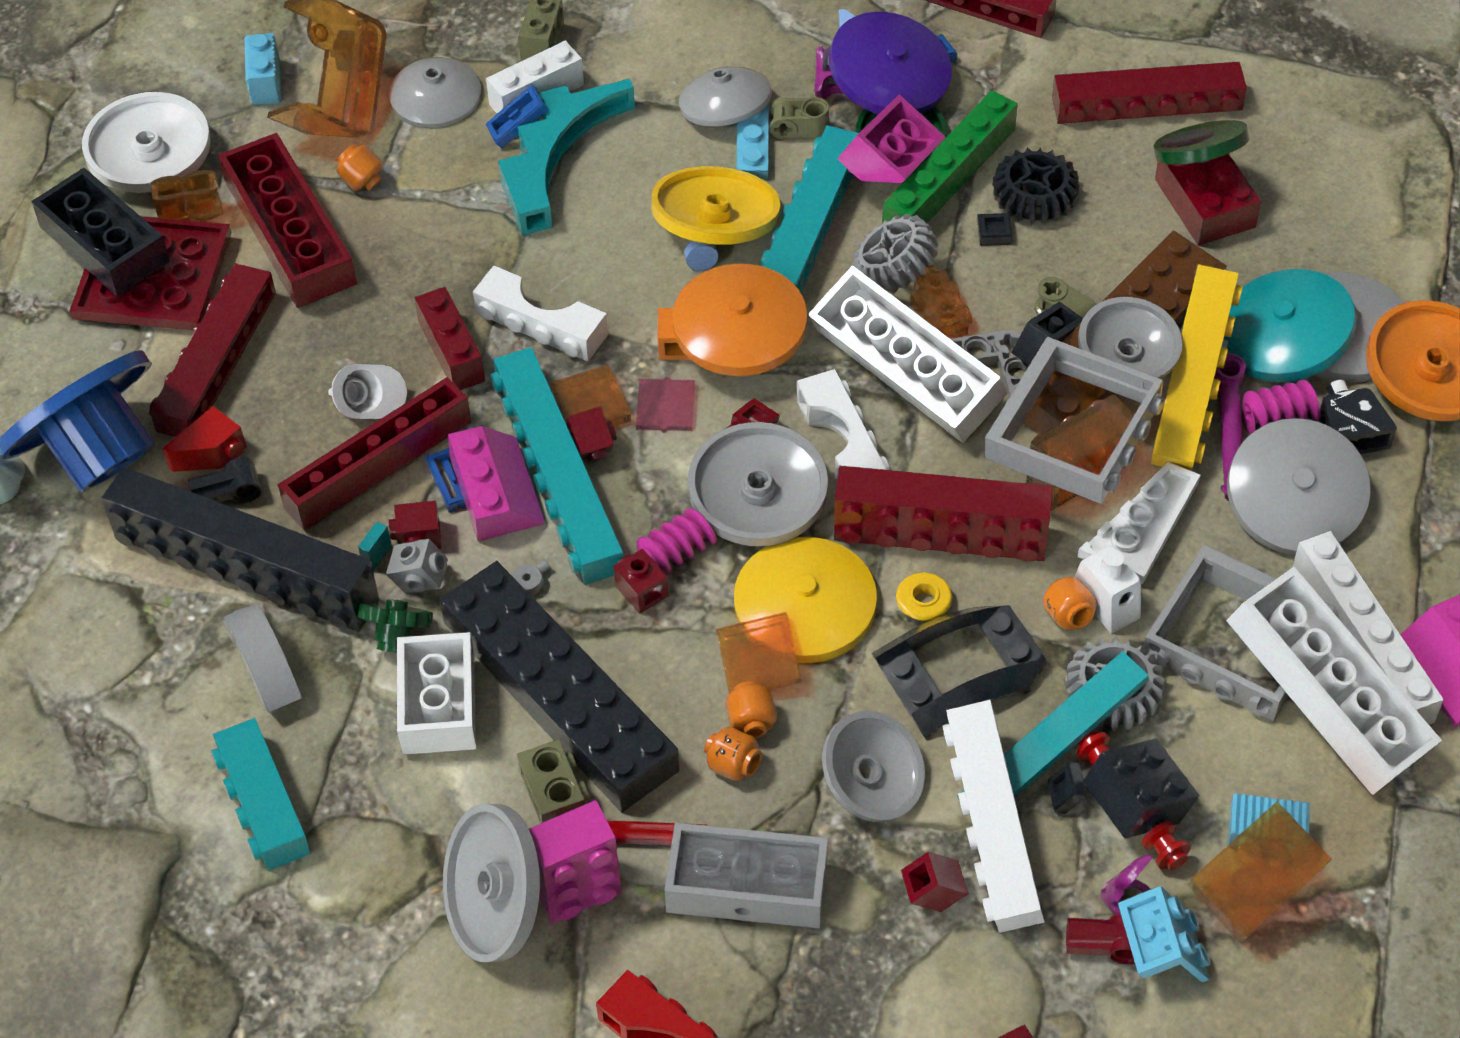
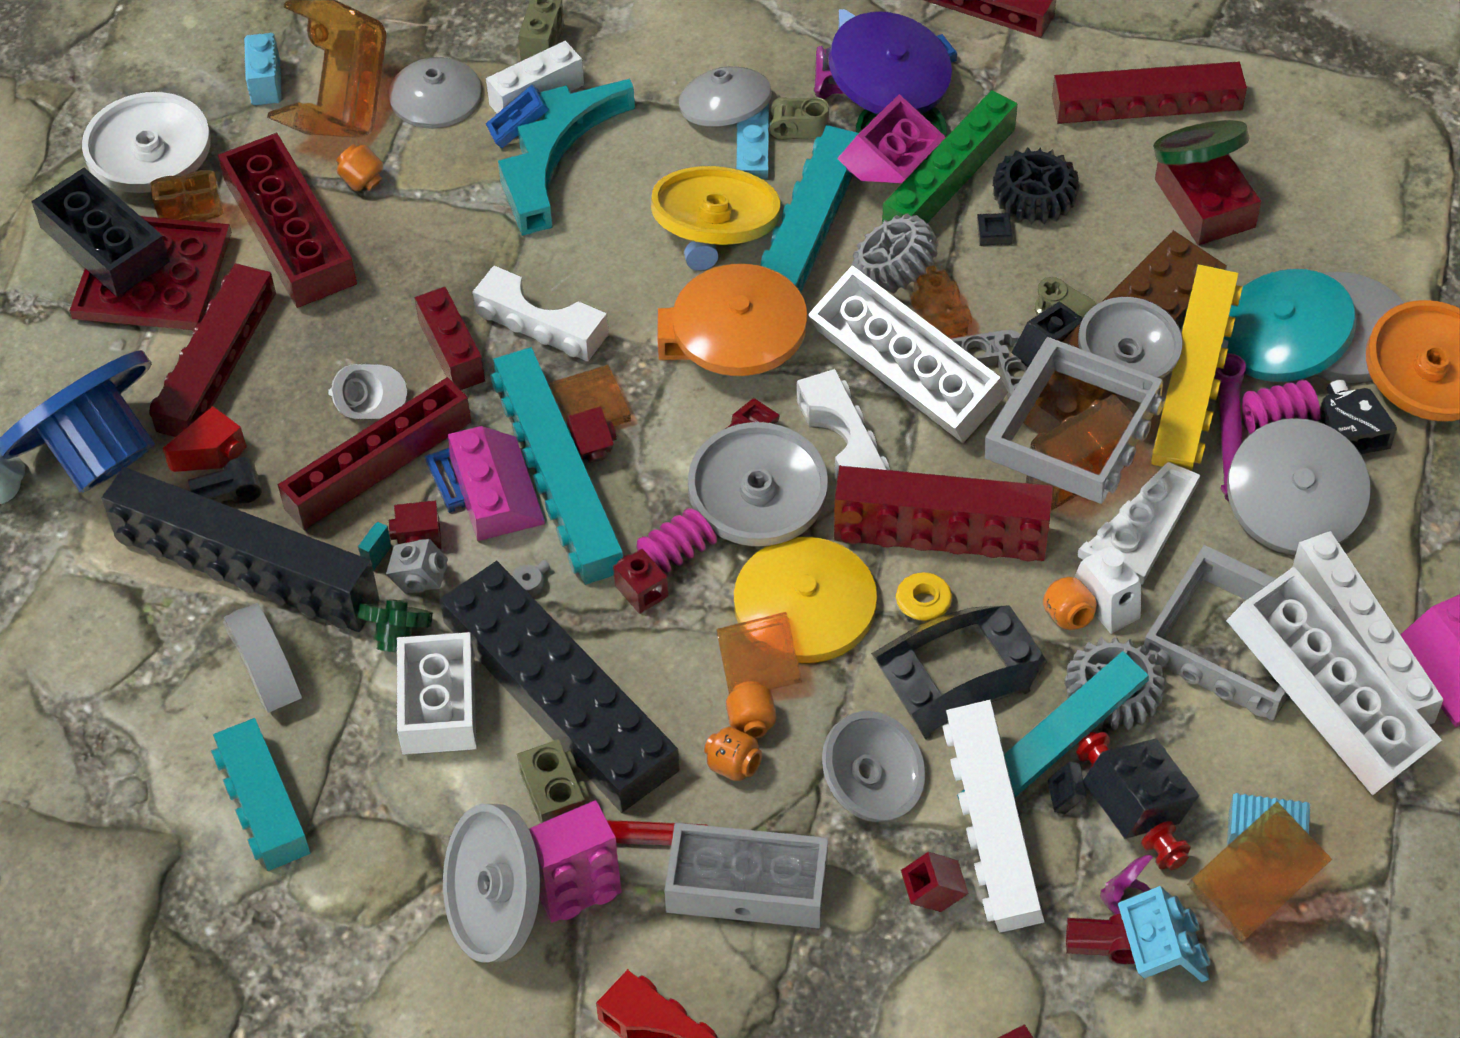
clear pink piece [636,377,695,433] -> none

